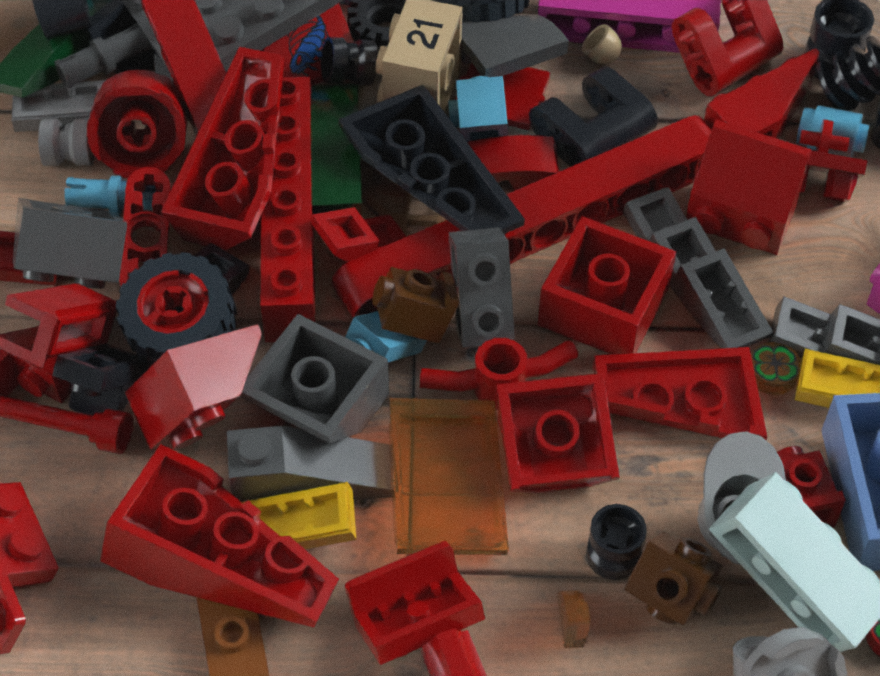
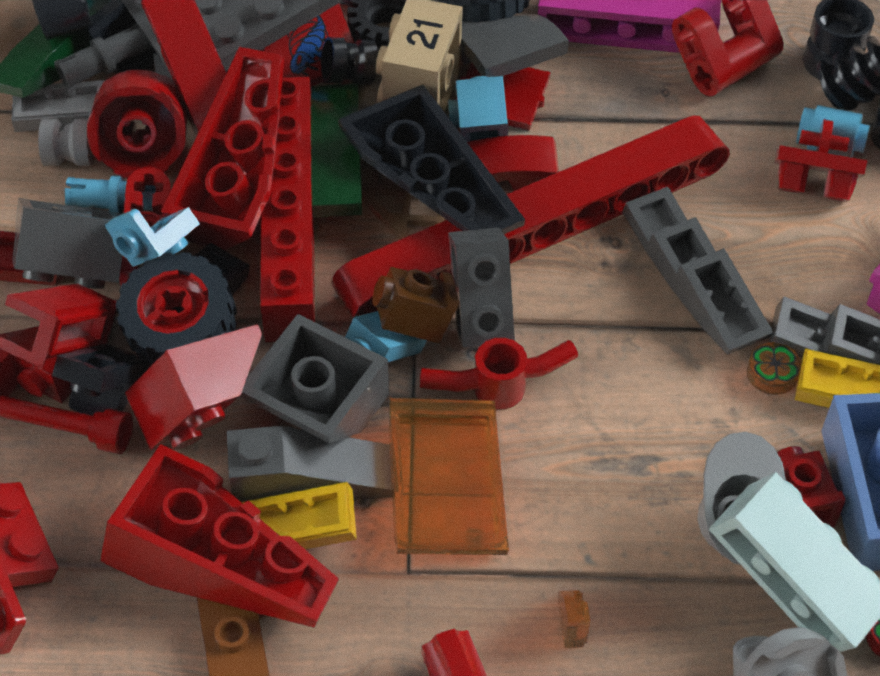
red slope [310,207,407,262] -> none
red bracket [345,541,485,665] -> none
red slope [495,373,620,494] -> none
black connector [529,66,658,167] -> none
red brick [537,216,677,354] -> none
tan hinge [582,24,622,64] -> none
black wheel [586,504,647,580] -> none
red wing [593,347,768,440] -> none
reddish brown brick [624,531,723,626] -> none
red slope [686,120,812,255] -> none
red slope [704,48,820,139] -> none
none -> medium azure bracket [105,207,200,267]

